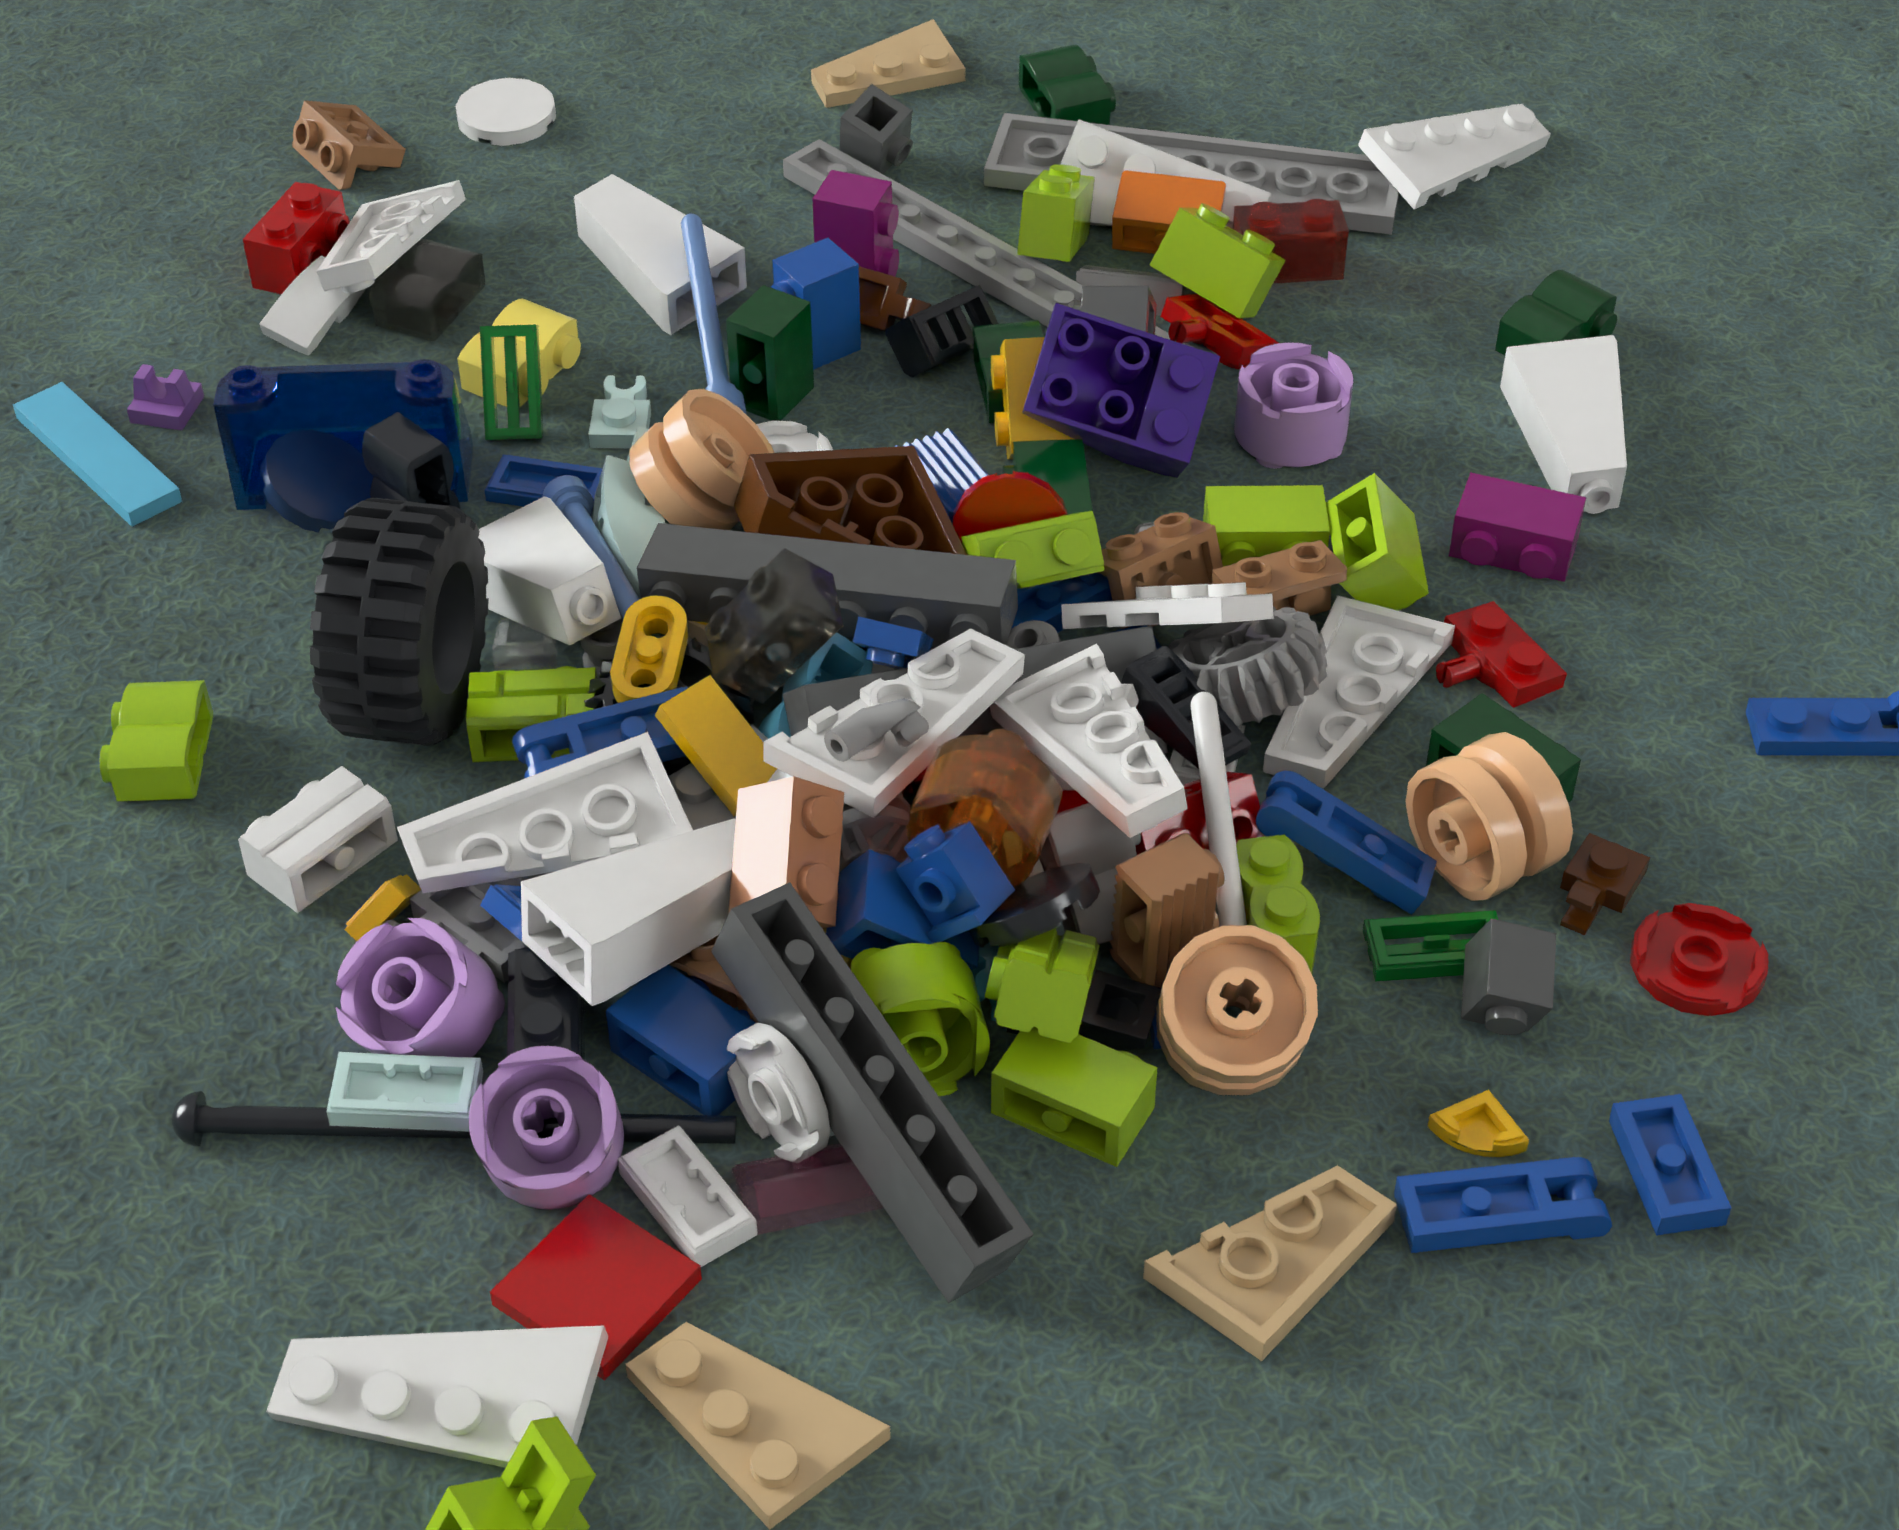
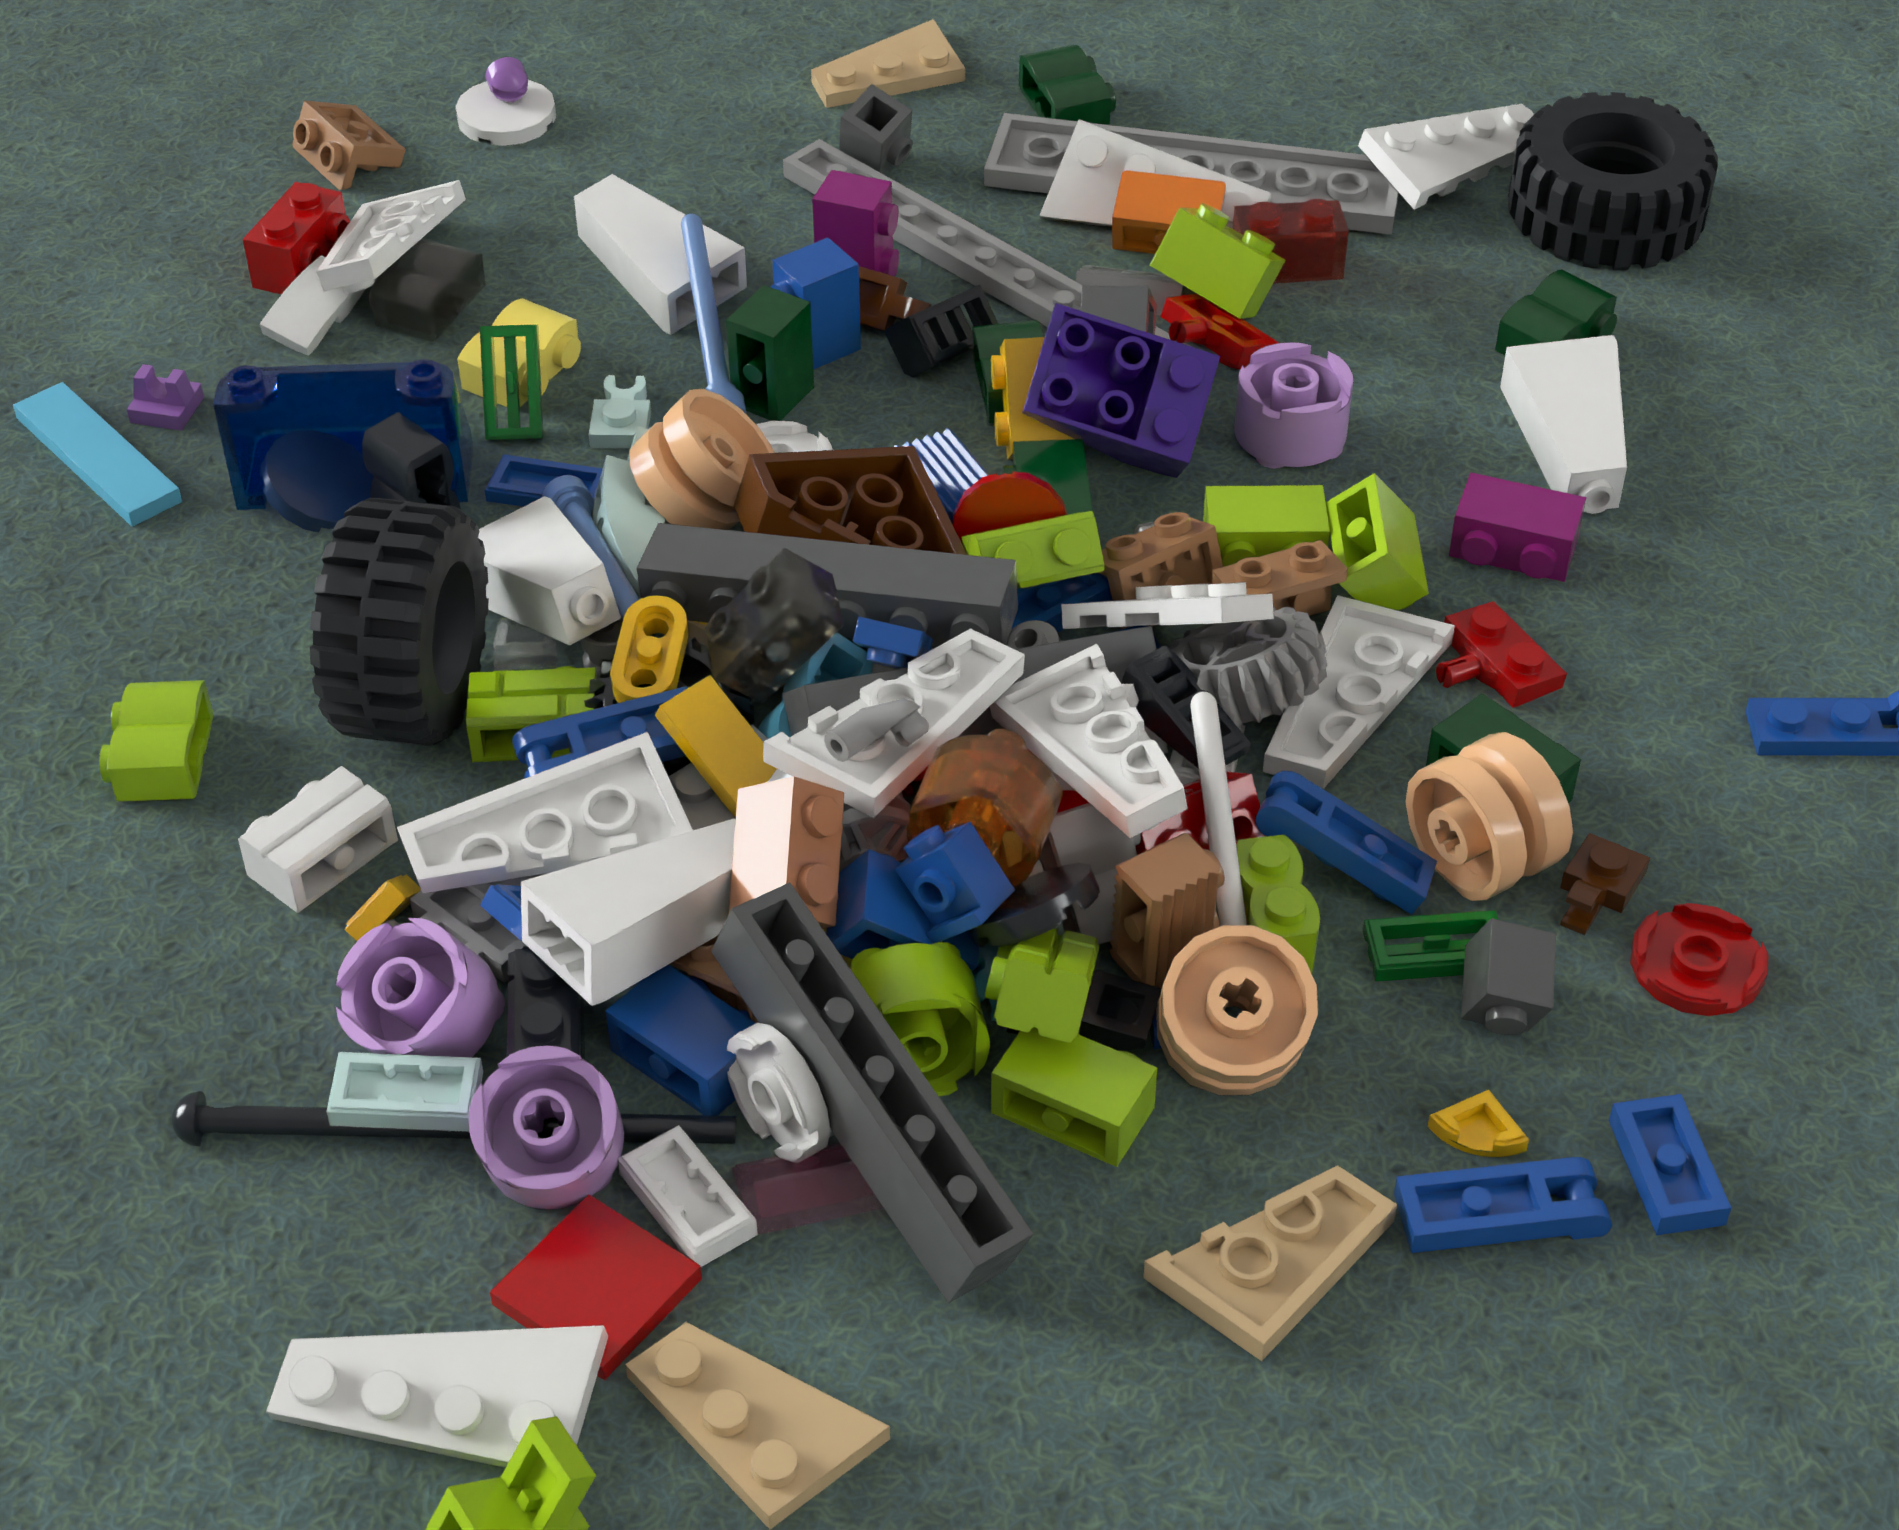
lime brick [1017,164,1095,262] -> none
none -> medium lavender hinge [486,57,528,102]
none -> black tyre [1508,92,1718,270]

